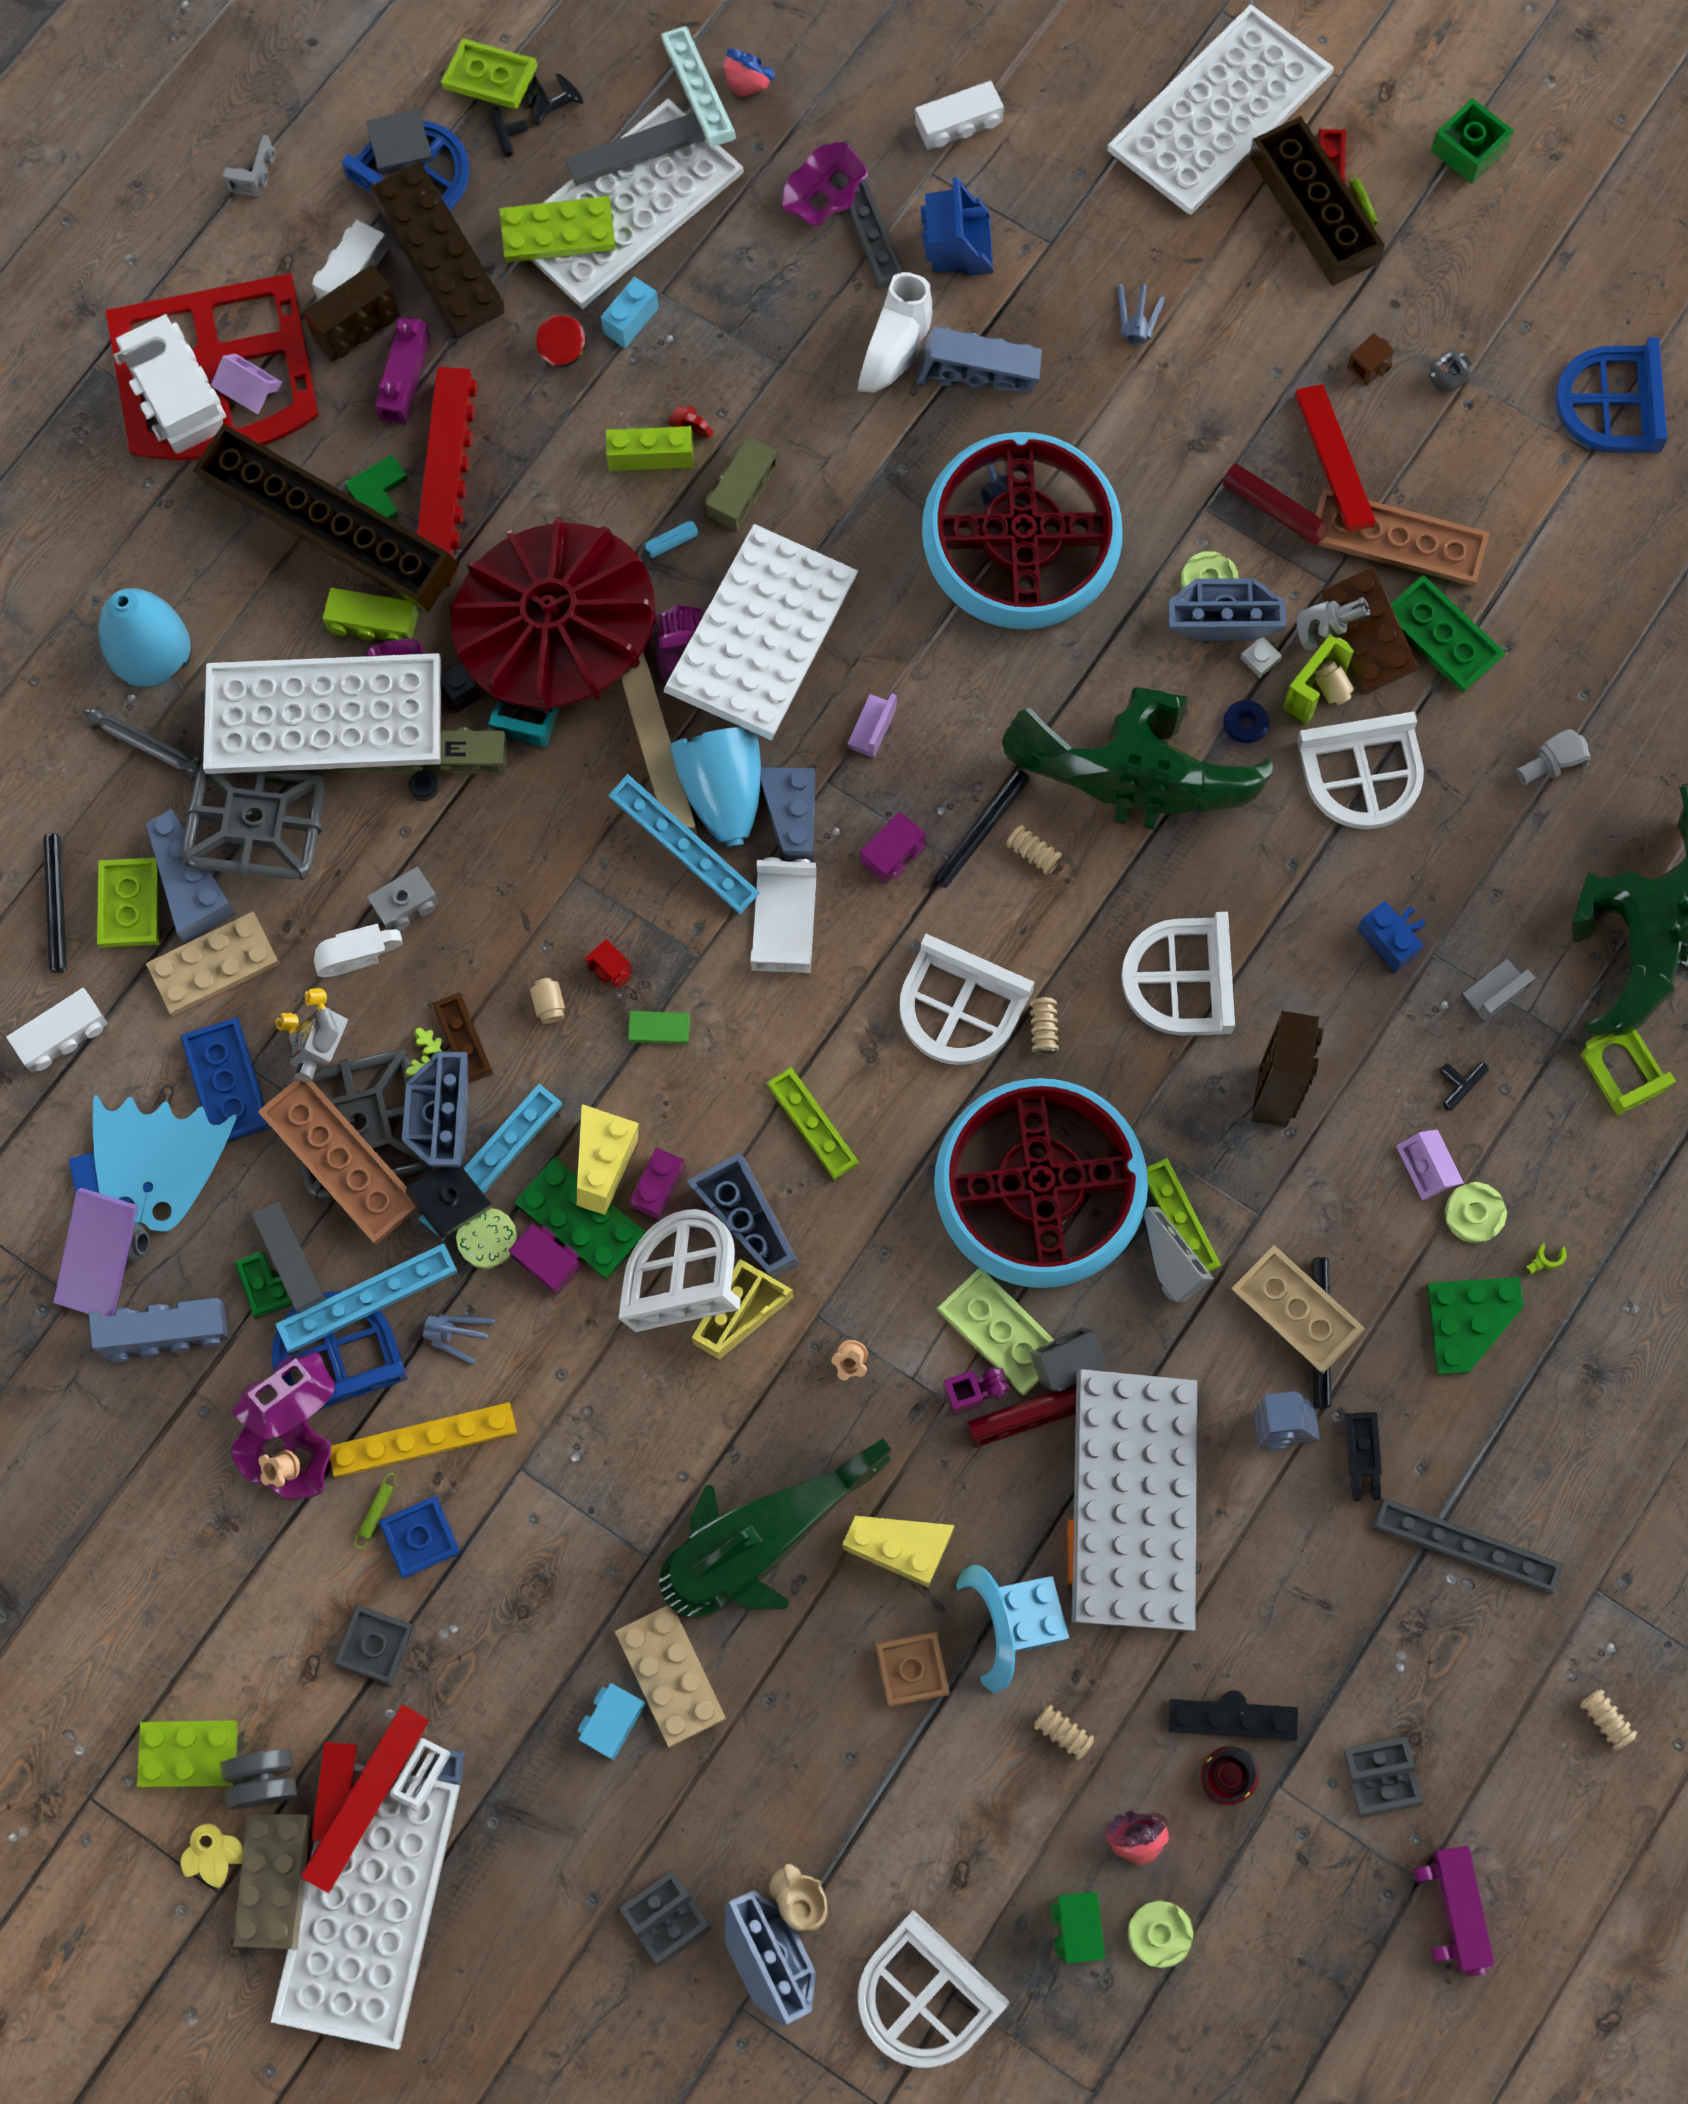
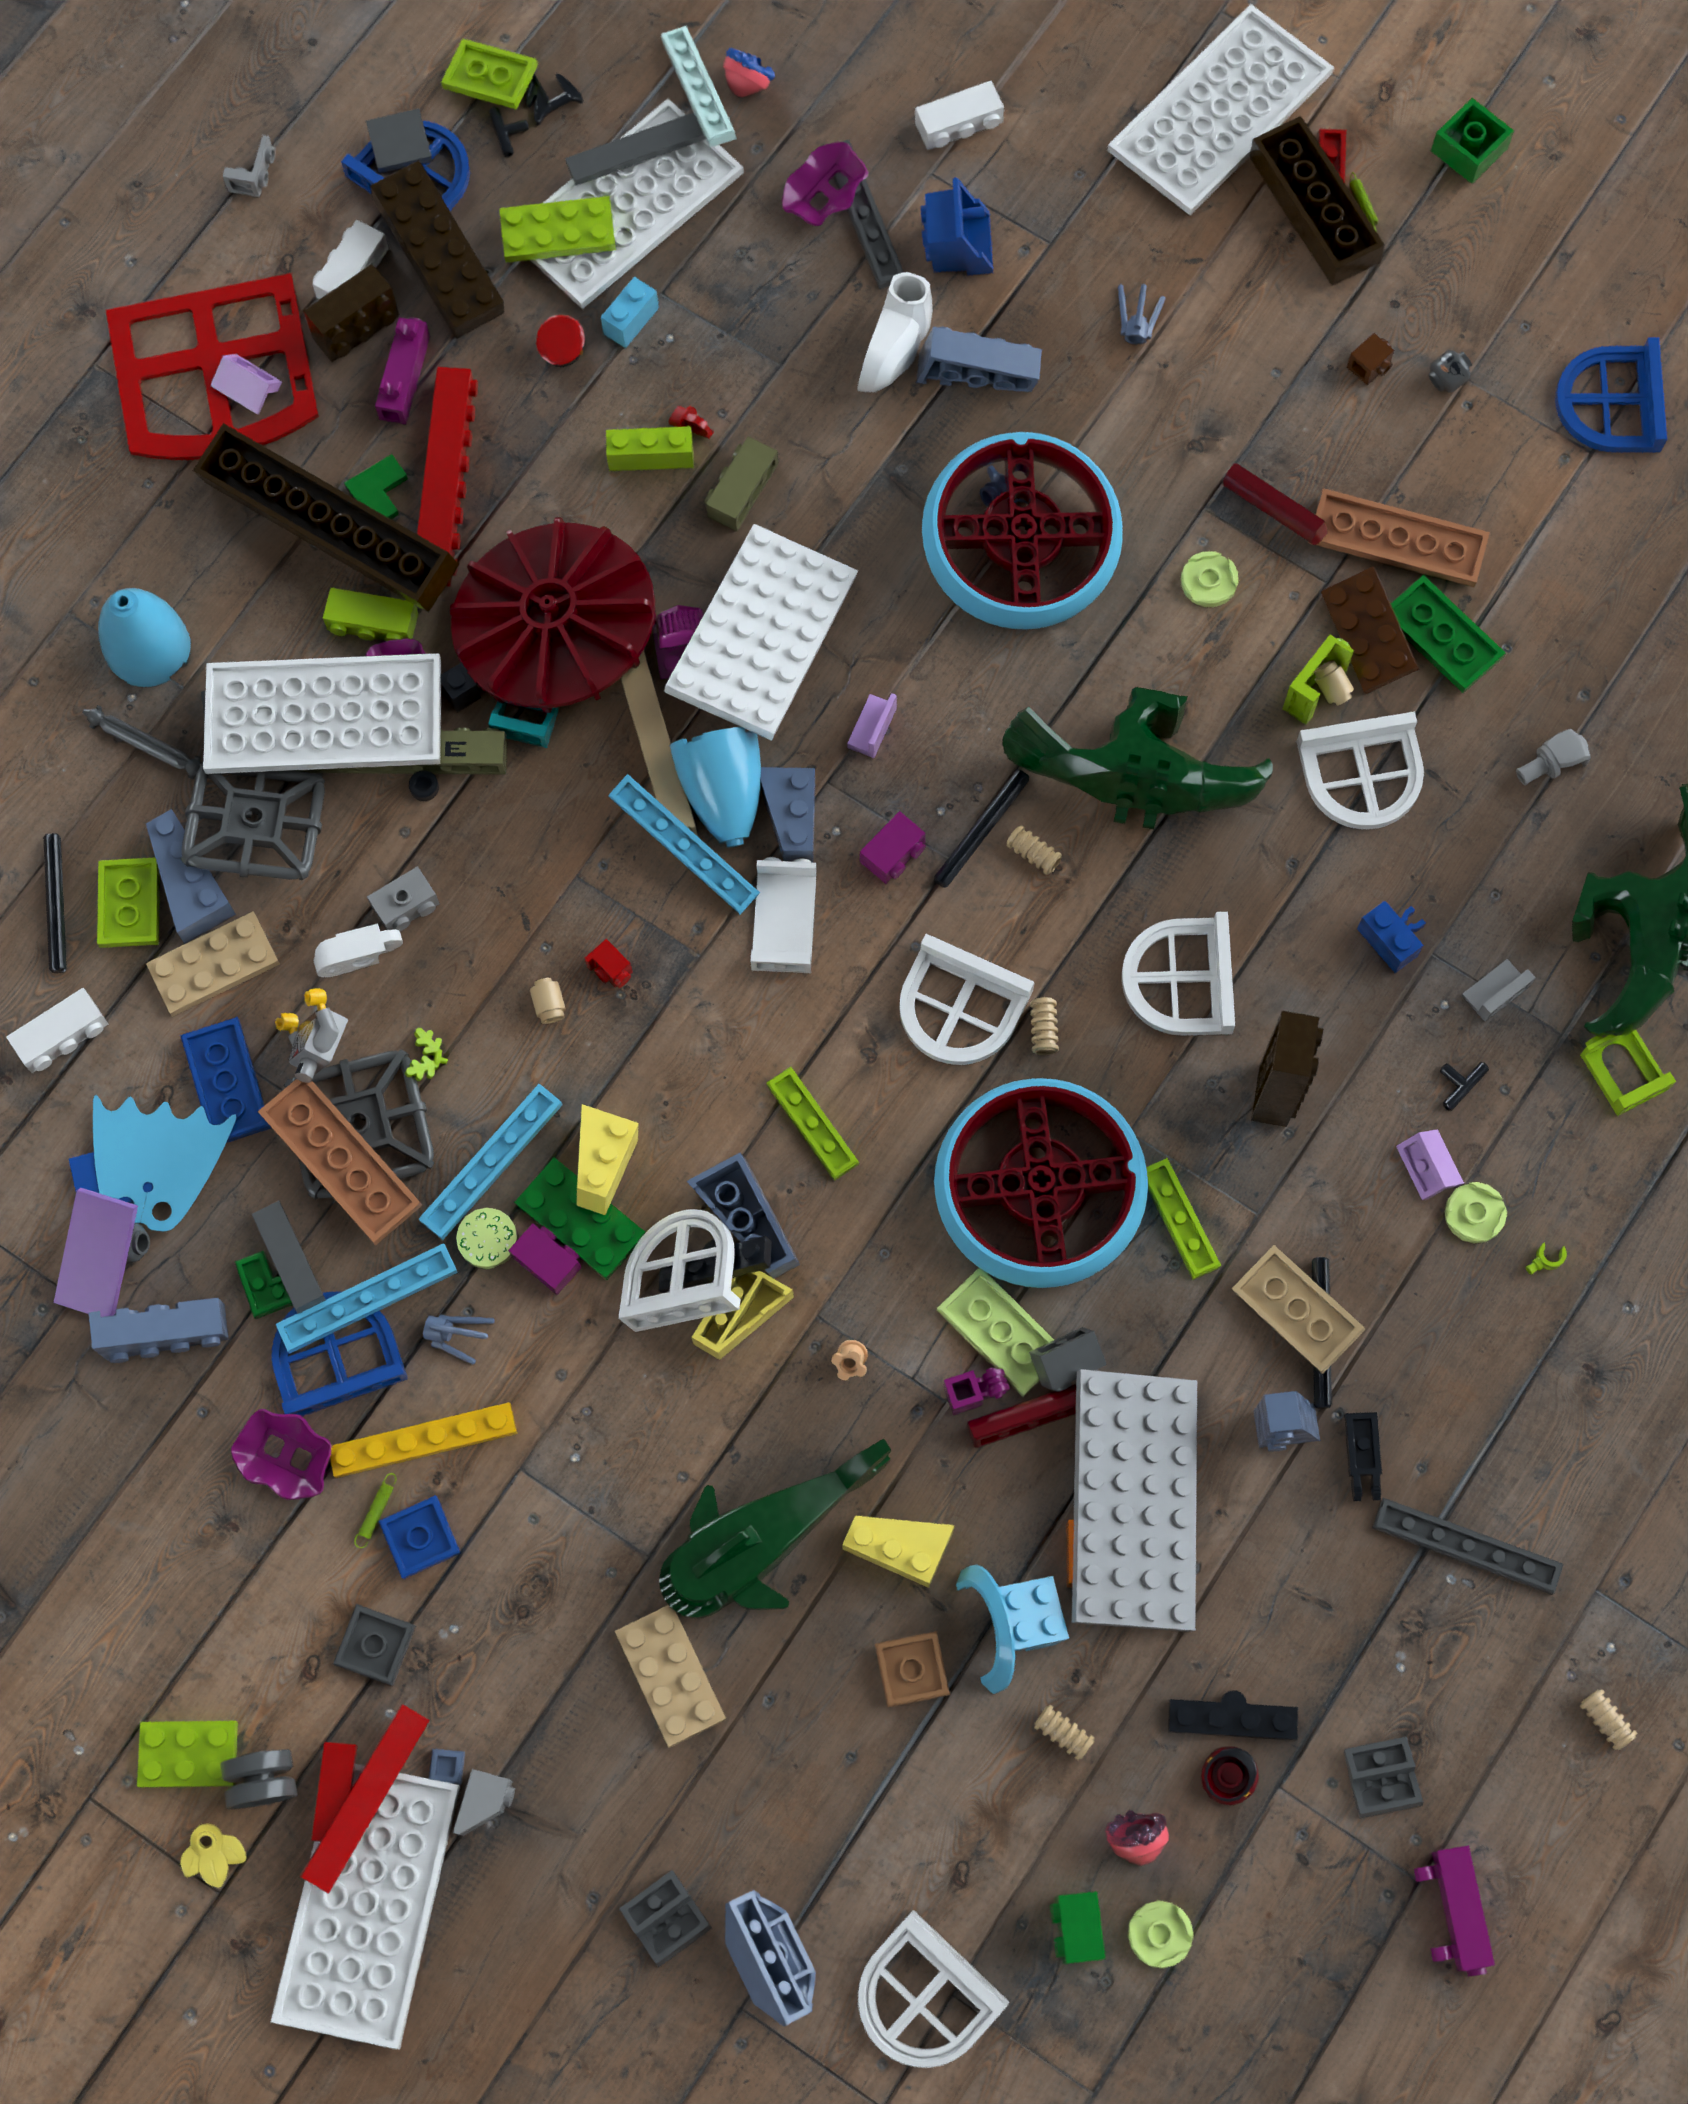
white piece [113,314,227,454] -> none
magenta piece [232,1352,335,1439] -> none
dark tan plate [233,1813,311,1950] -> none
light nougat brick [259,1450,300,1488] -> none
white tile [390,1738,450,1811] -> none
sand blue wedge [402,1051,469,1167] -> none
black plate [405,1165,492,1239] -> none
reddish brown tile [432,992,493,1083] -> none
medium azure brick [577,1683,646,1761] -> none
bright green tile [628,1011,690,1045] -> none
magenta brick [630,1147,686,1221] -> none
medium azure axle [644,521,698,558] -> none
tan hair [769,1864,828,1931] -> none
light grey slope [1143,1207,1214,1302] -> none
sand blue wedge [1168,578,1286,641] -> none
clear blue piece [1223,700,1269,743] -> none
white plate [1240,637,1282,678] -> none
red tile [1295,384,1376,532] -> none
light grey piece [1297,597,1370,651] -> none
green plate [1426,1277,1524,1376] -> none
none -> light grey slope [453,1769,515,1836]
none -> black hinge [658,1236,772,1294]

